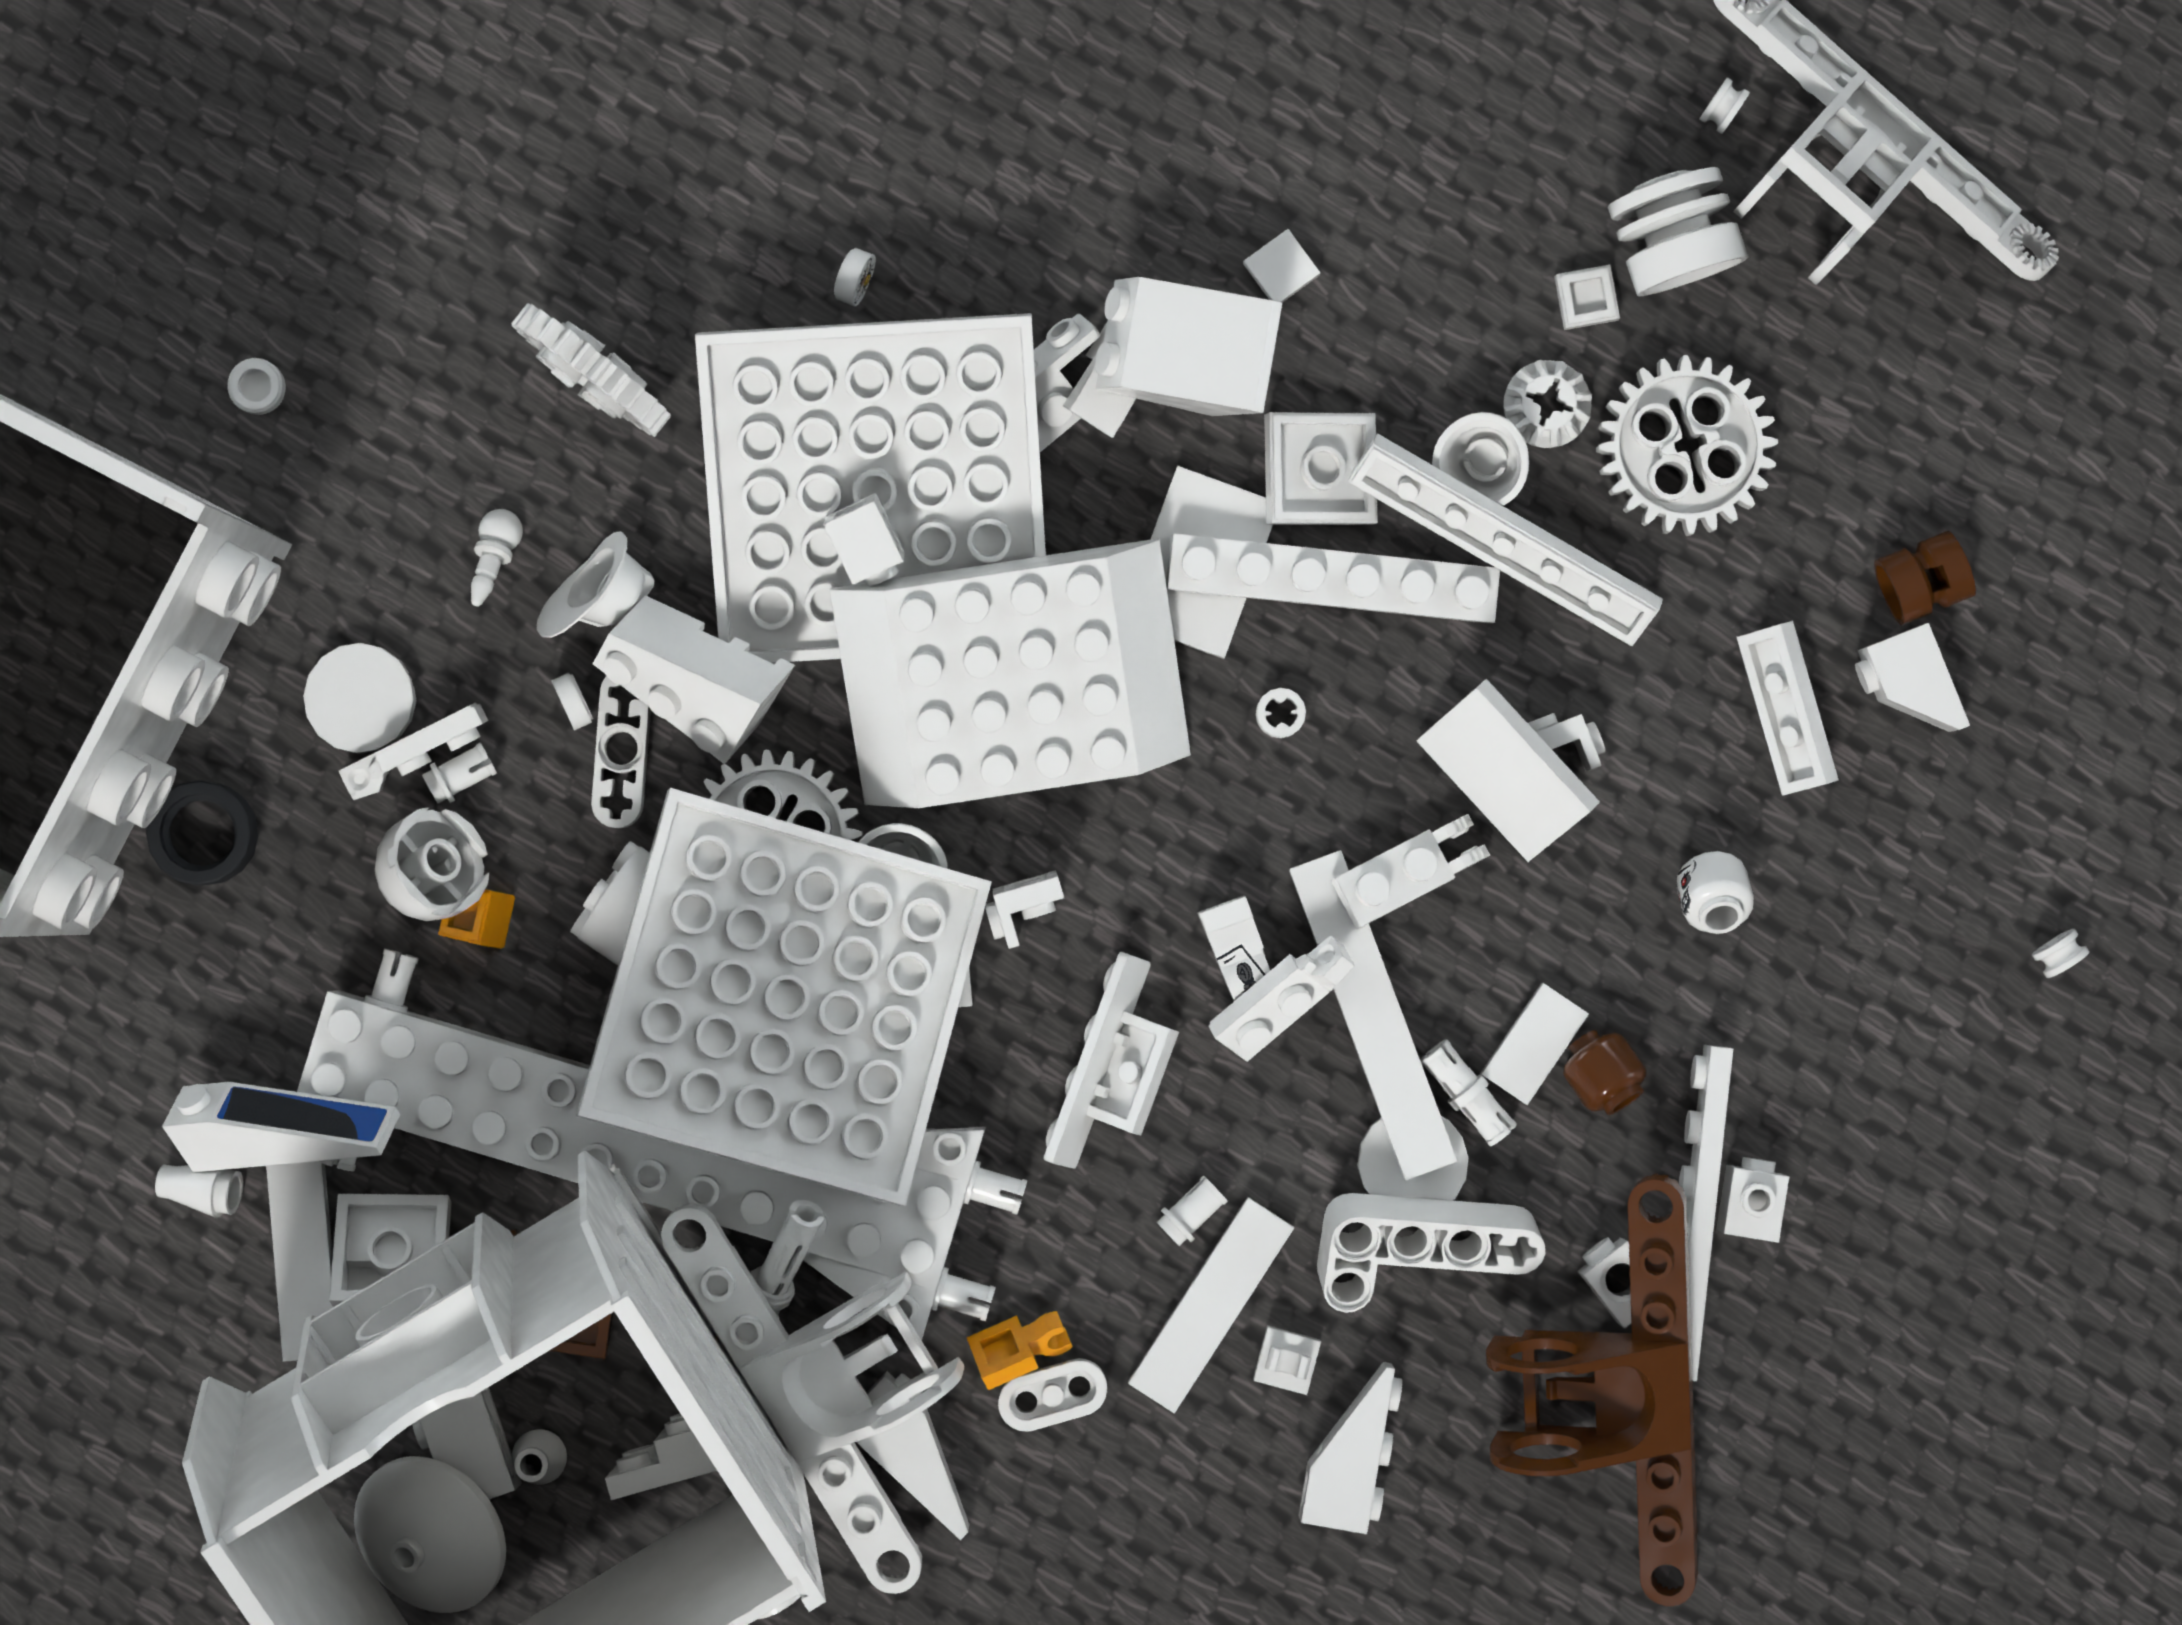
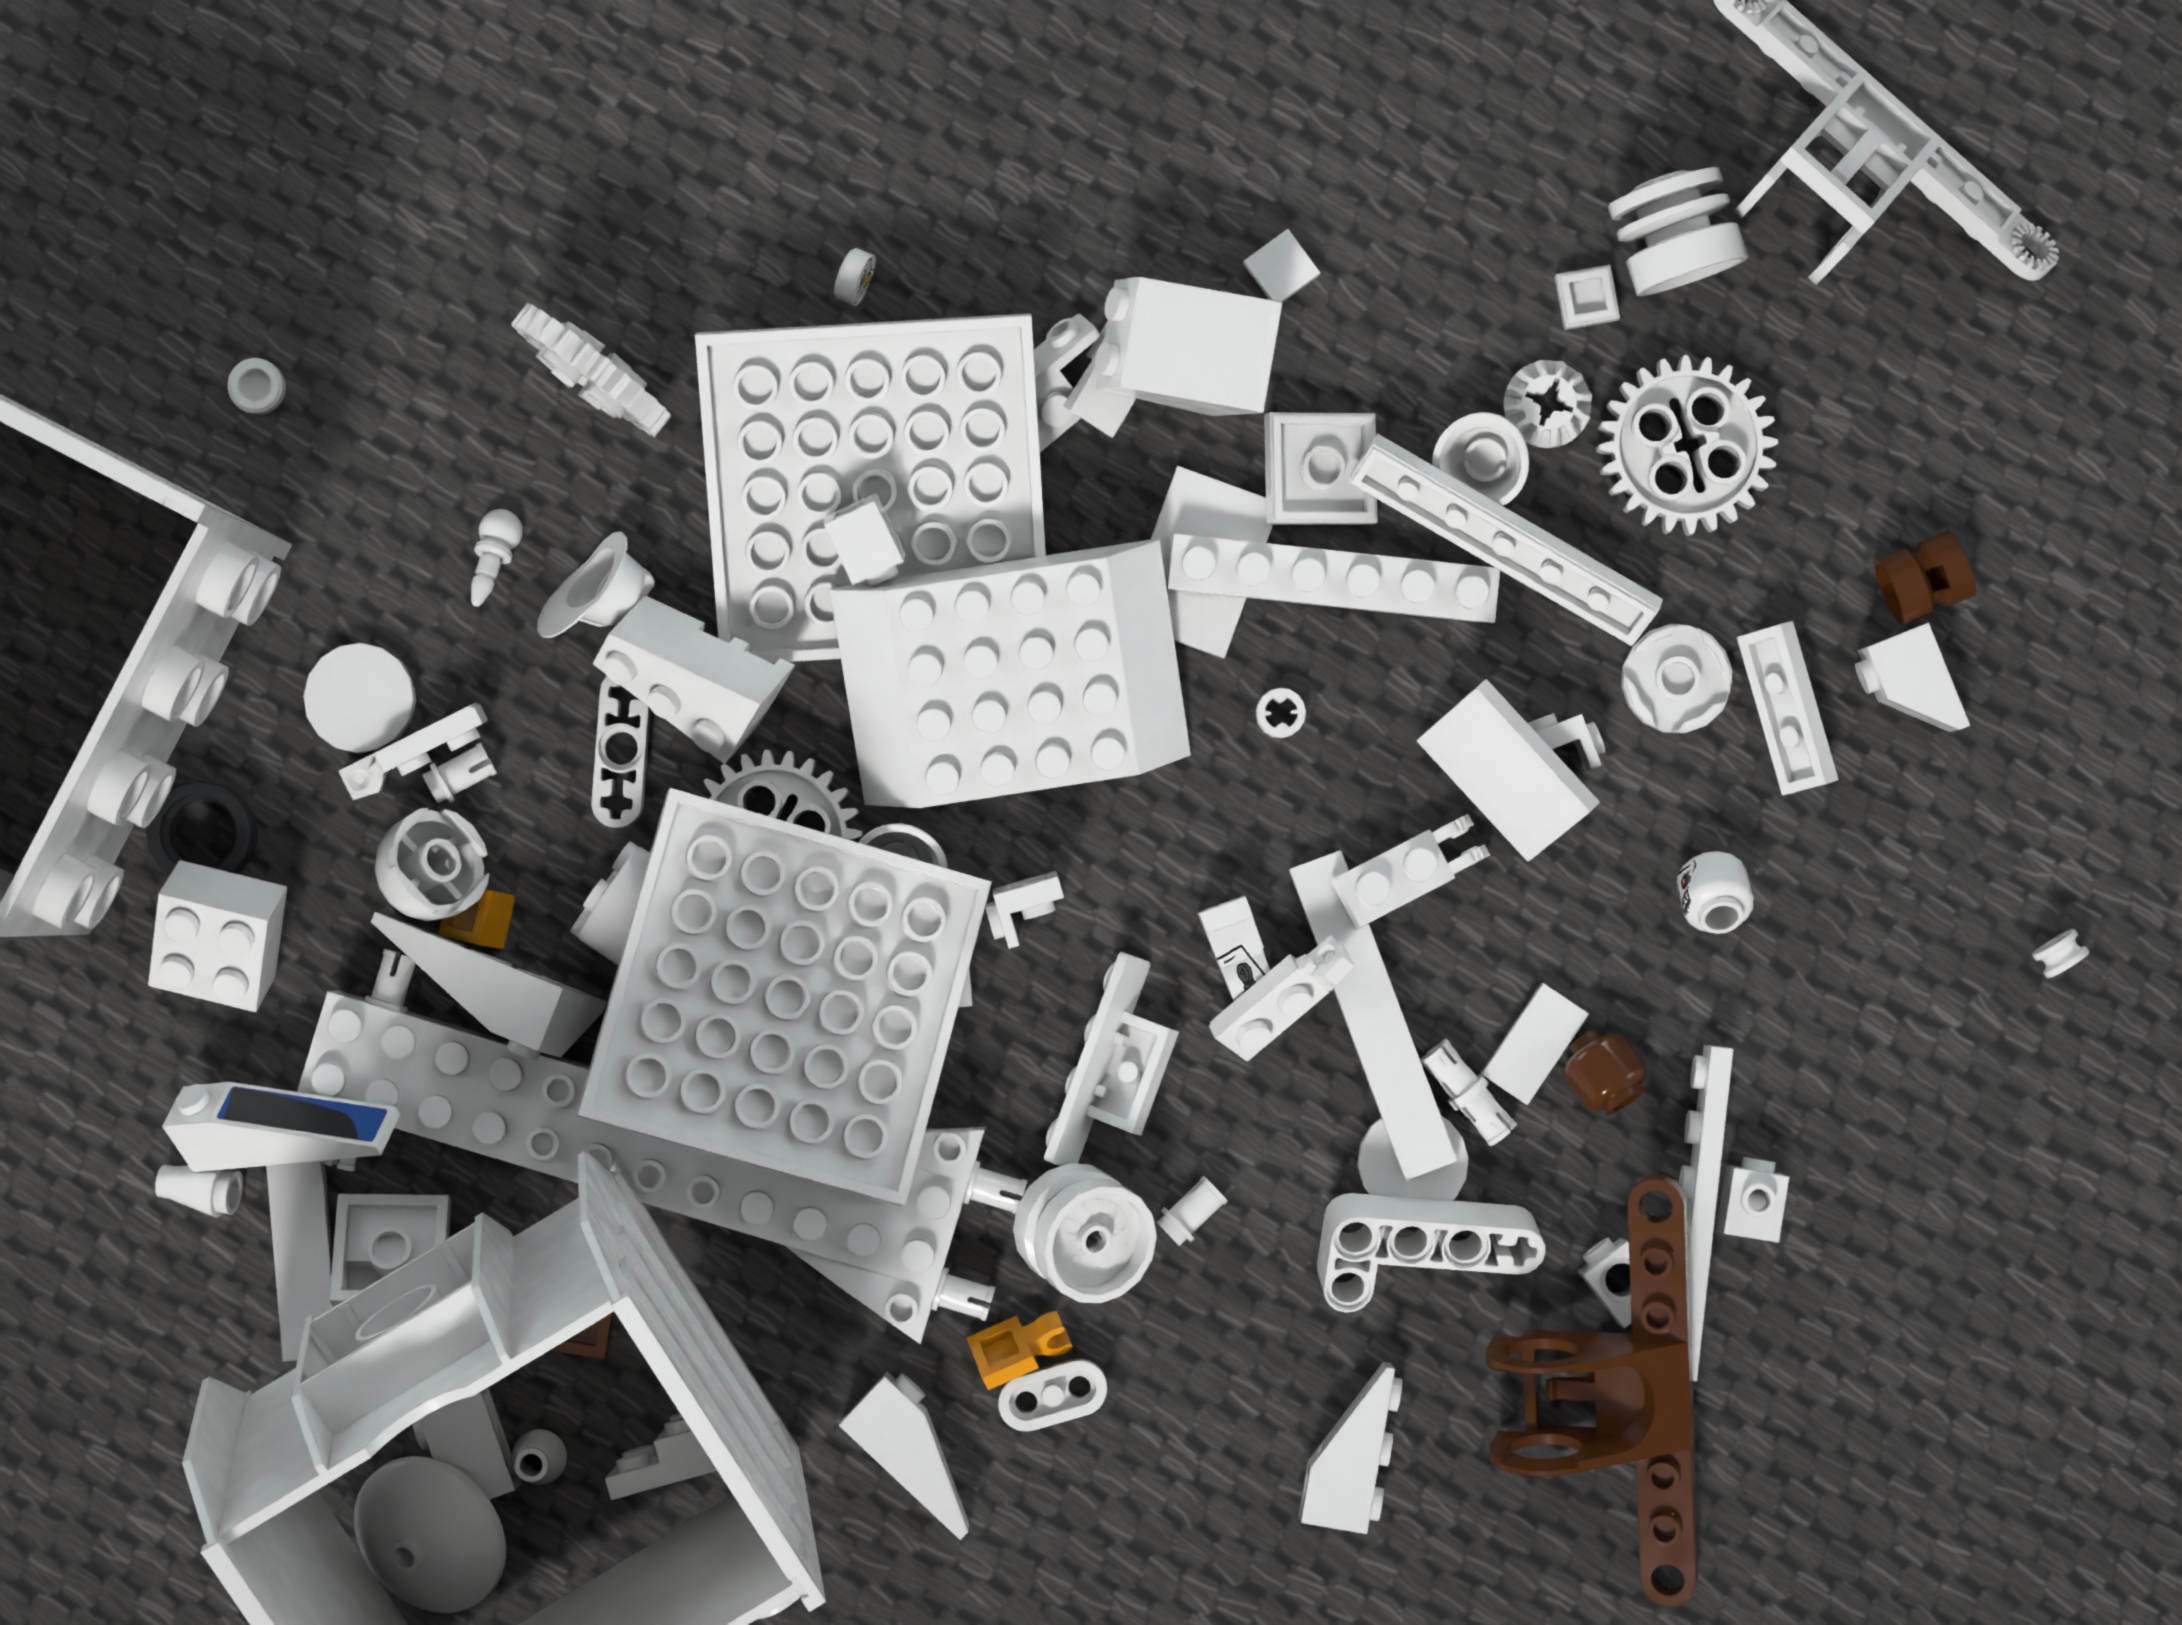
white tile [551,673,593,731] -> none
white piece [661,1204,965,1594] -> none
white pin [751,1199,824,1319] -> none
white tile [1128,1196,1295,1414] -> none
white tile [1253,1325,1321,1395] -> none
white bush [1699,77,1750,134] -> none
none -> white brick [148,860,287,1012]
none -> white wedge [371,912,607,1061]
none -> white wheel [1013,1163,1157,1303]
none -> white tile [1621,624,1732,733]

